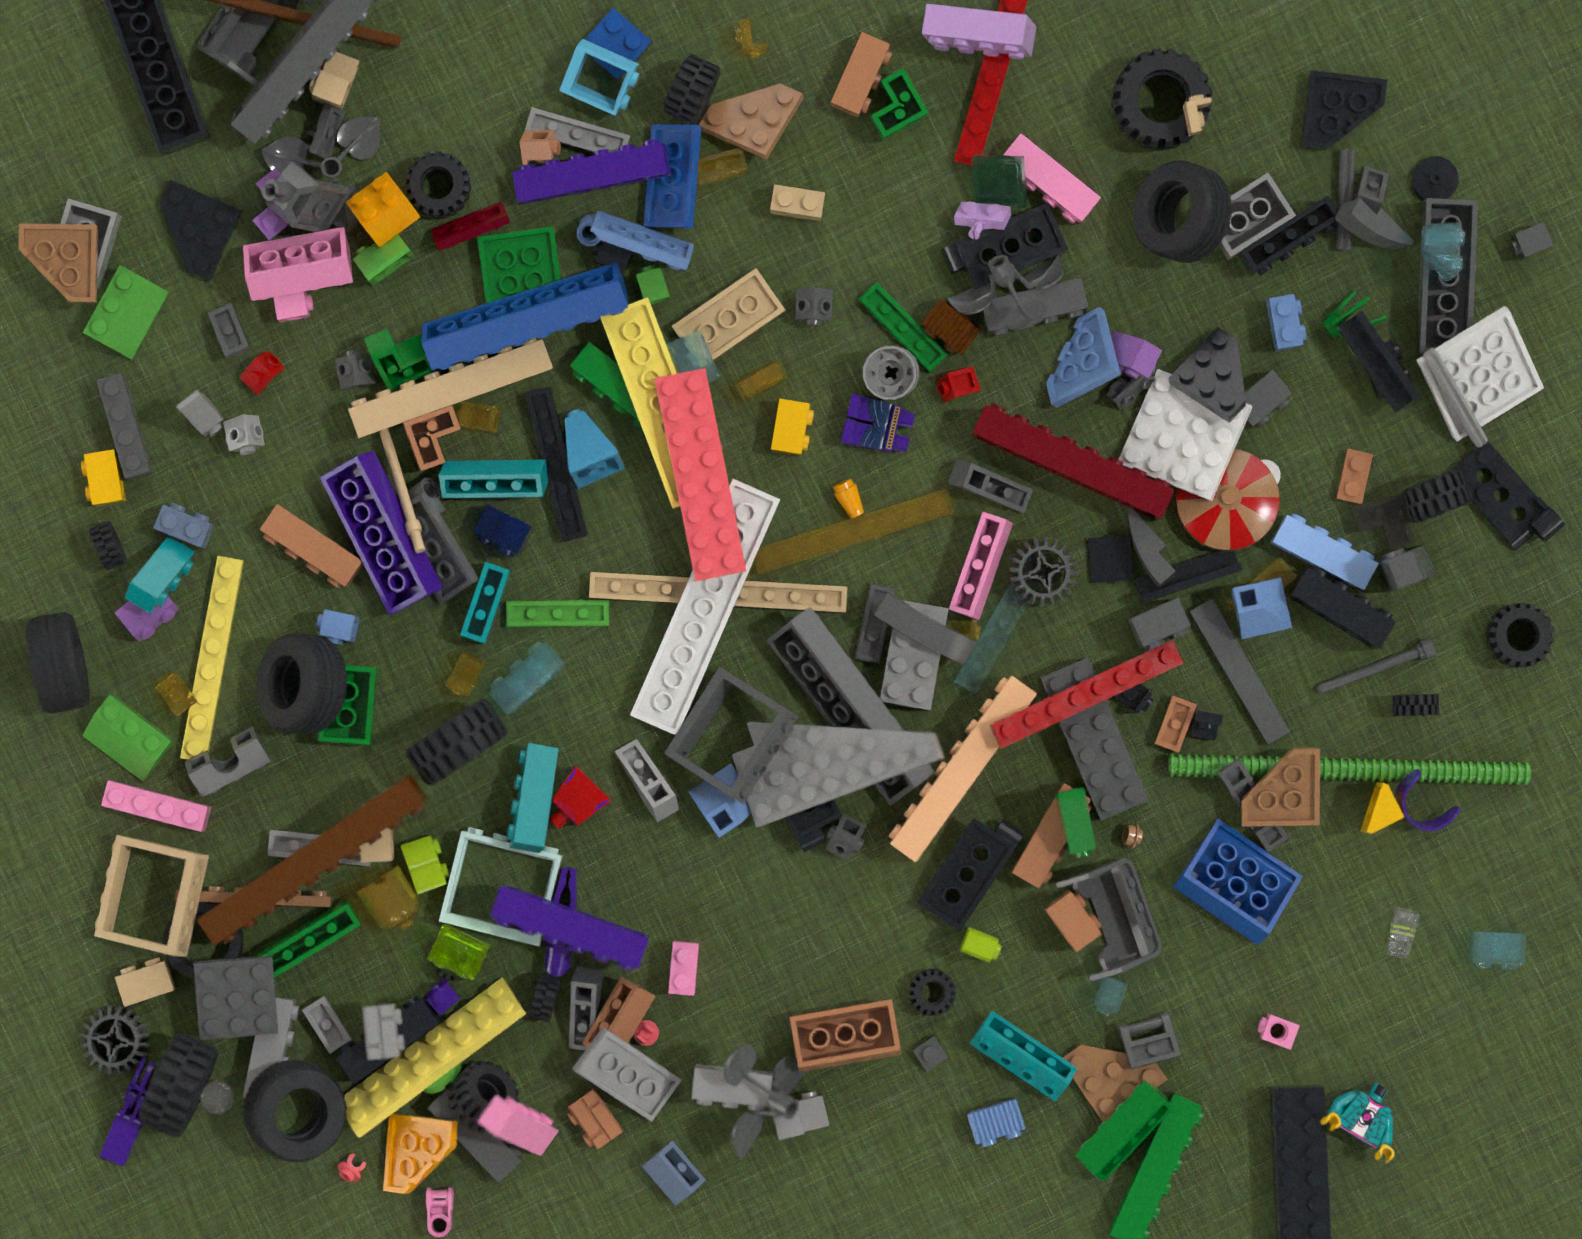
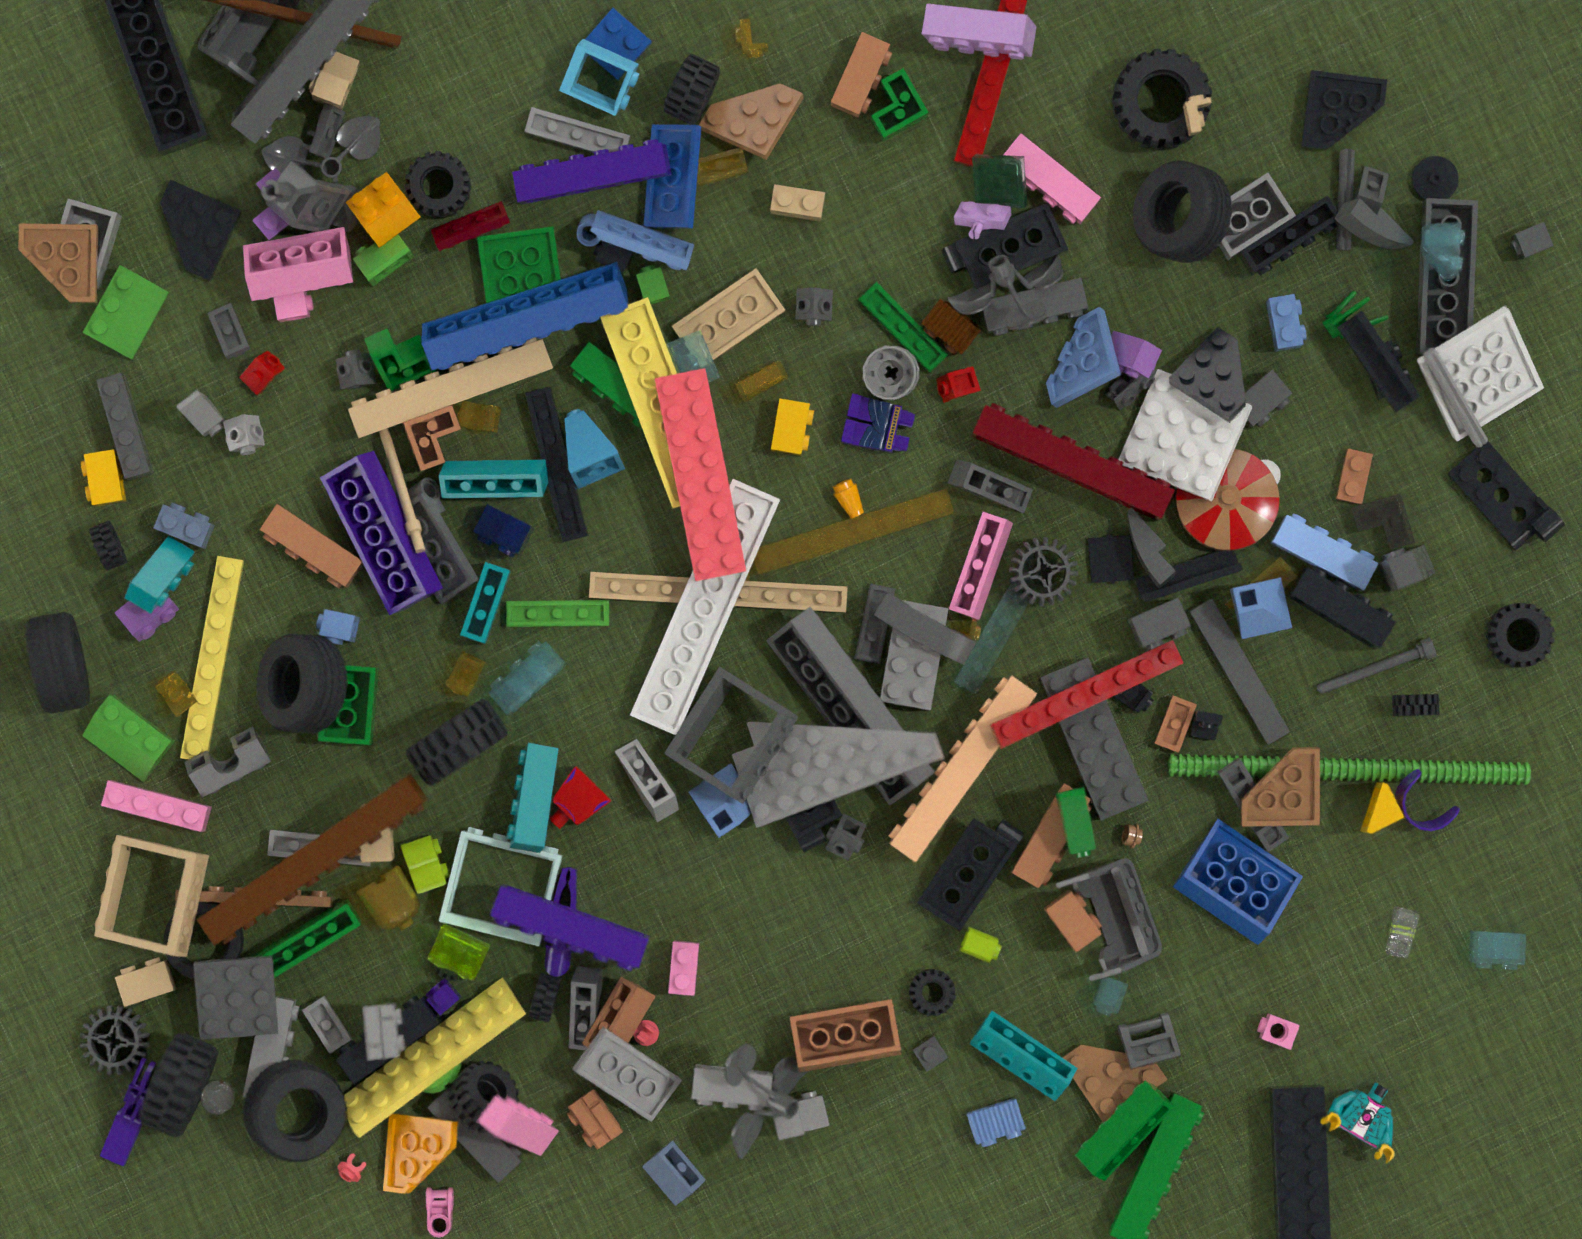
nougat brick [519,130,561,165] -> none
black tyre [1401,470,1472,523] -> none

